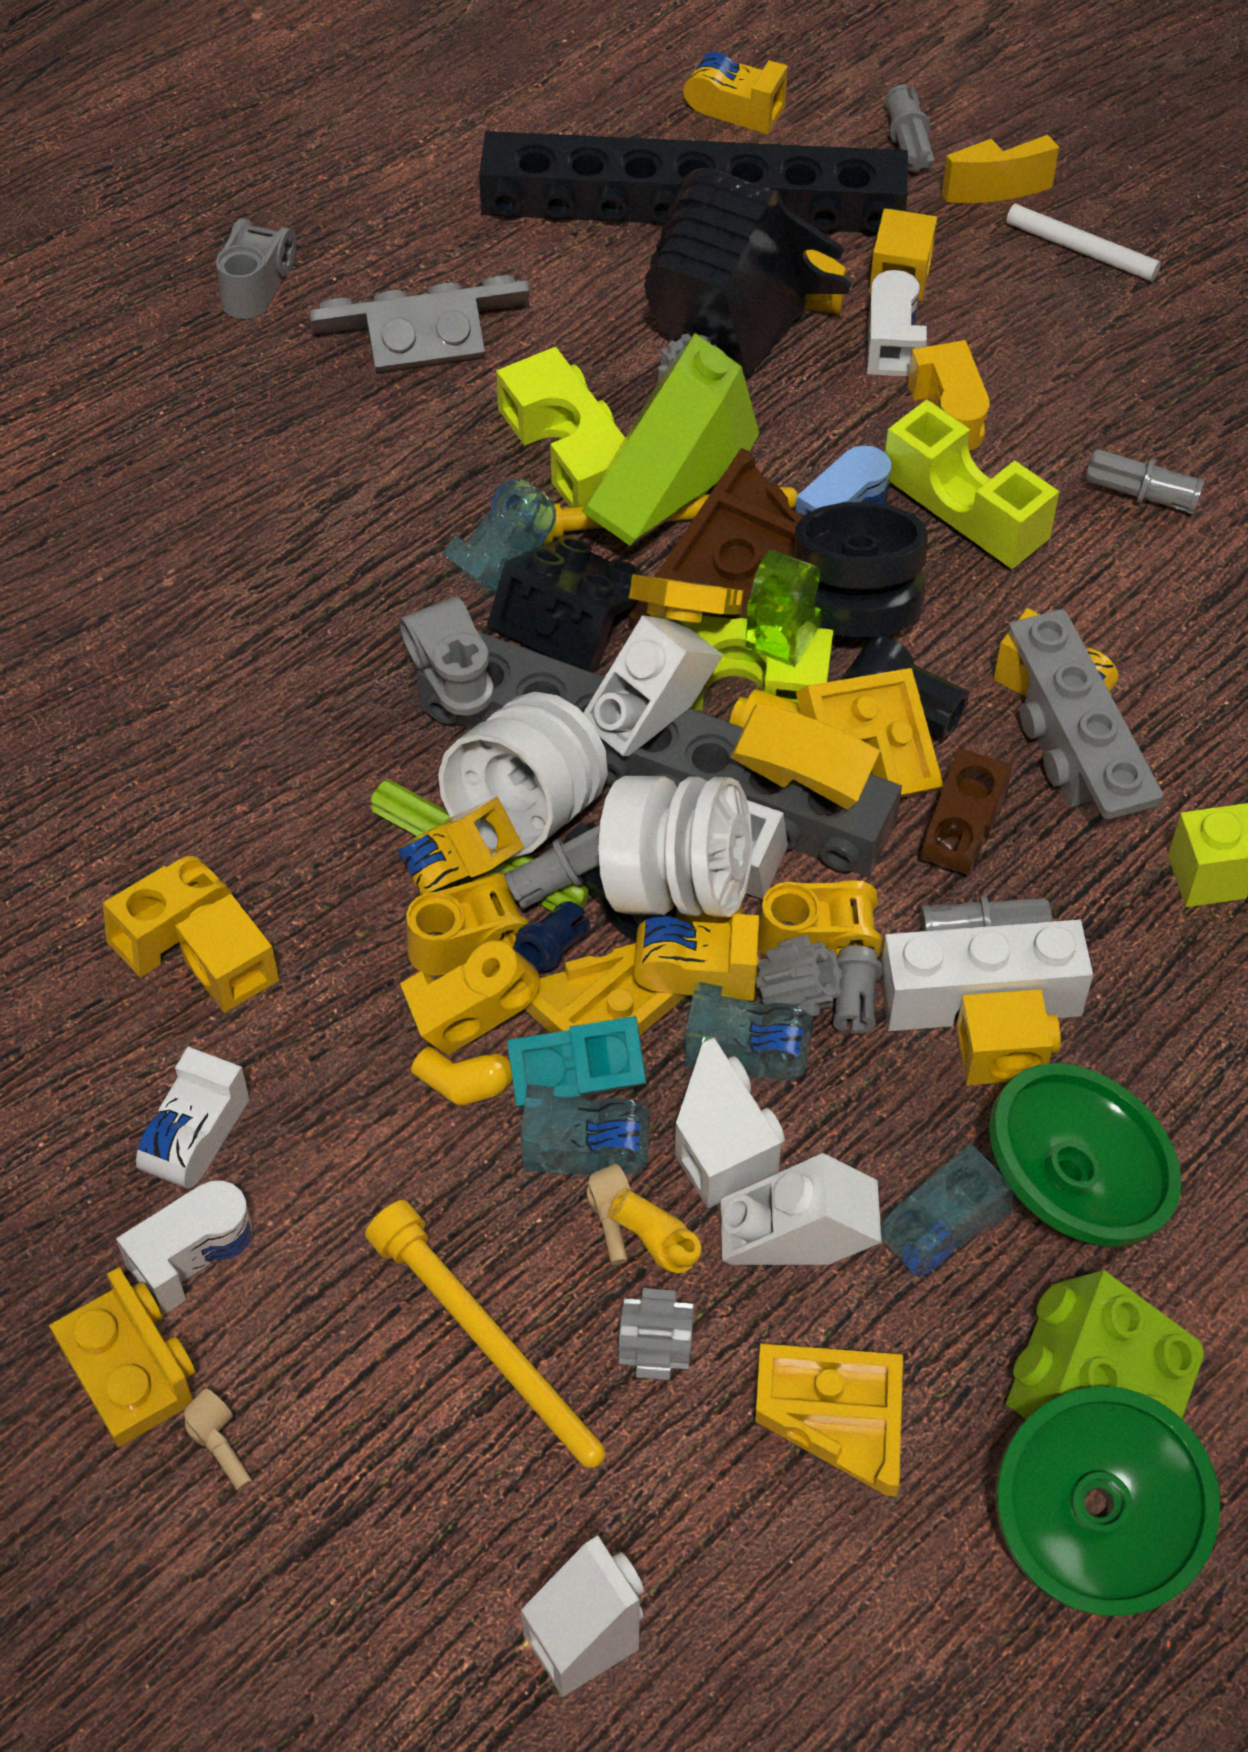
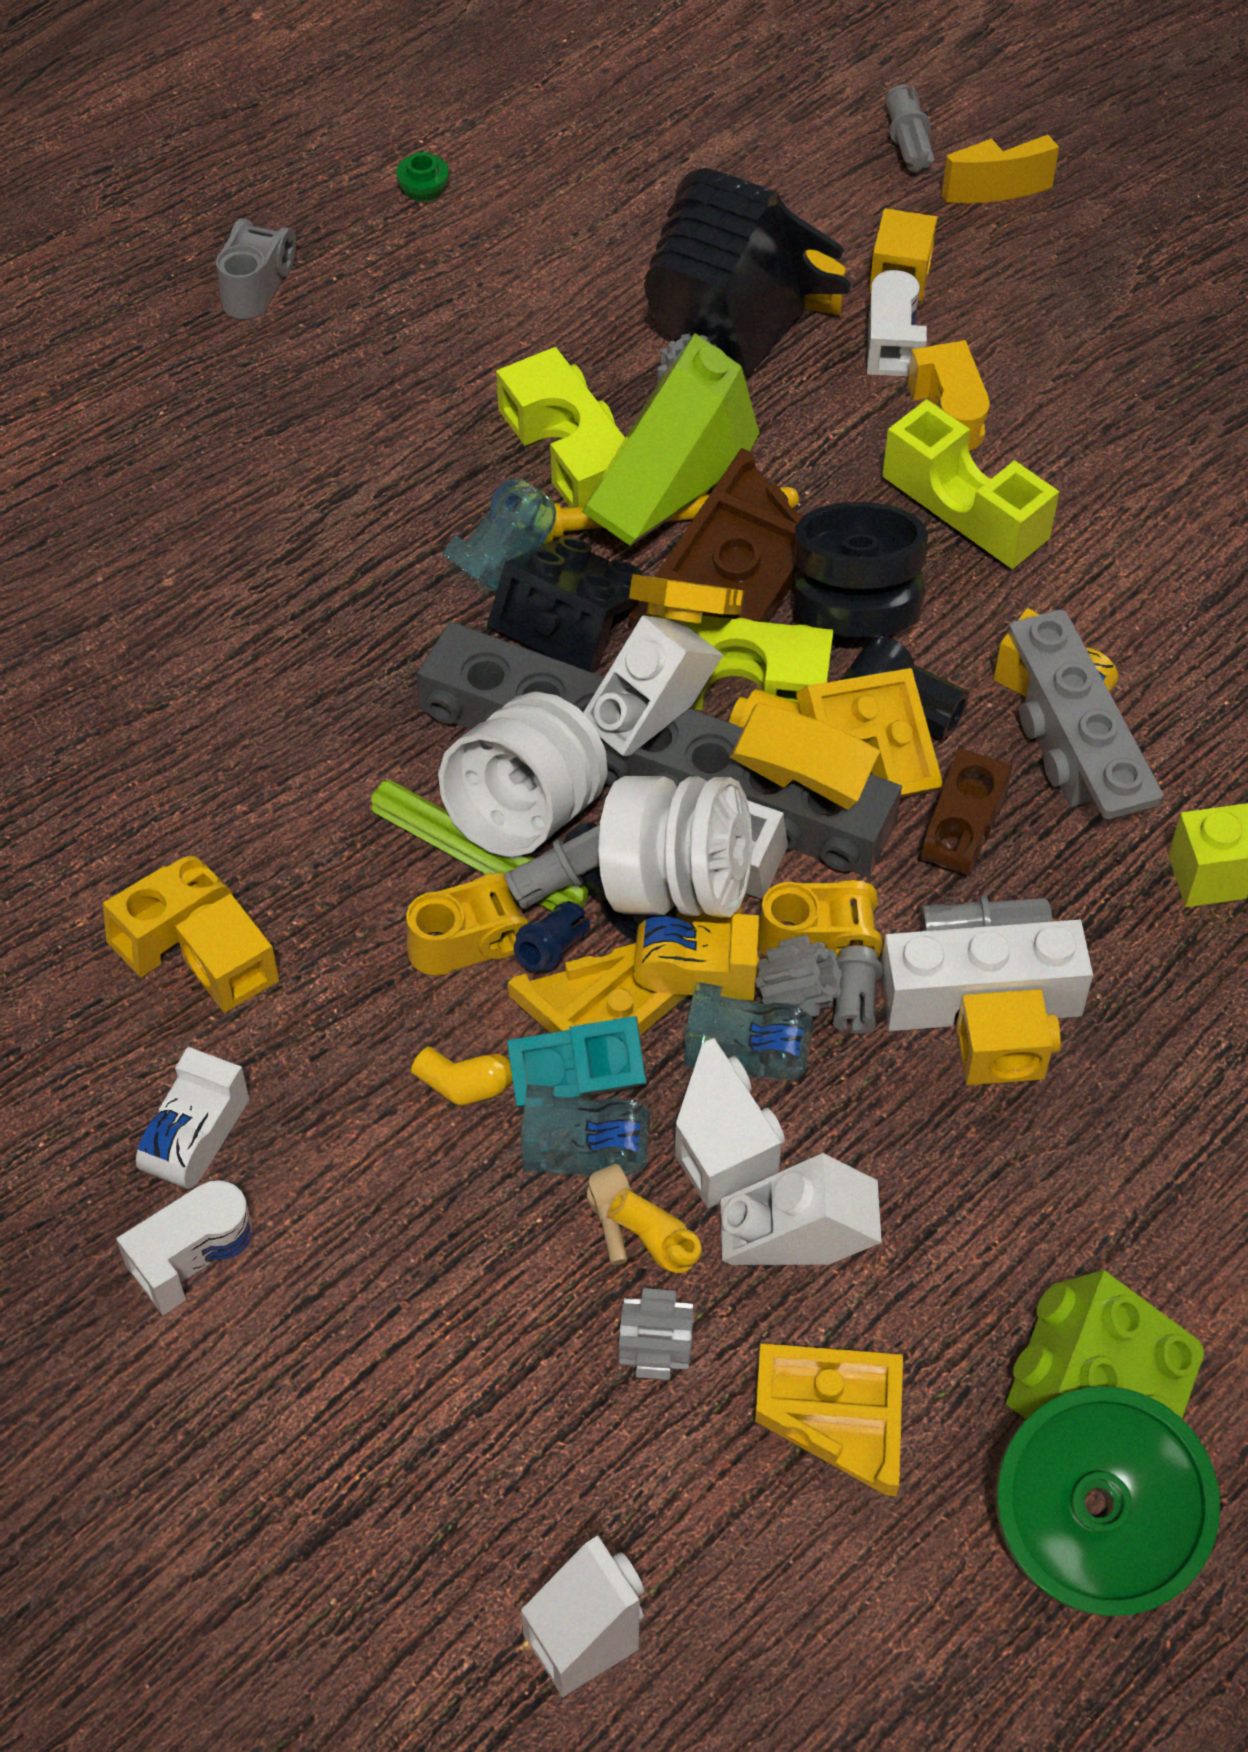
yellow bracket [49,1267,196,1448] -> none
tan hand [184,1389,252,1491] -> none
light grey bracket [310,275,530,373] -> none
yellow piece [365,1200,605,1468] -> none
yellow leg [396,796,524,895] -> none
light grey piece [399,595,494,716] -> none
yellow leg [400,941,540,1056] -> none
black brick [479,131,908,234] -> none
yellow leg [683,52,788,135] -> none
clear neon green leg [745,549,821,667] -> none
light blue leg [796,445,891,515] -> none
clear light blue leg [881,1143,1013,1277] -> none
green dish [989,1063,1181,1247] -> none
white bar [1006,204,1161,282] -> none
light grey axle [1086,450,1204,515] -> none
none -> green plate [396,152,449,201]

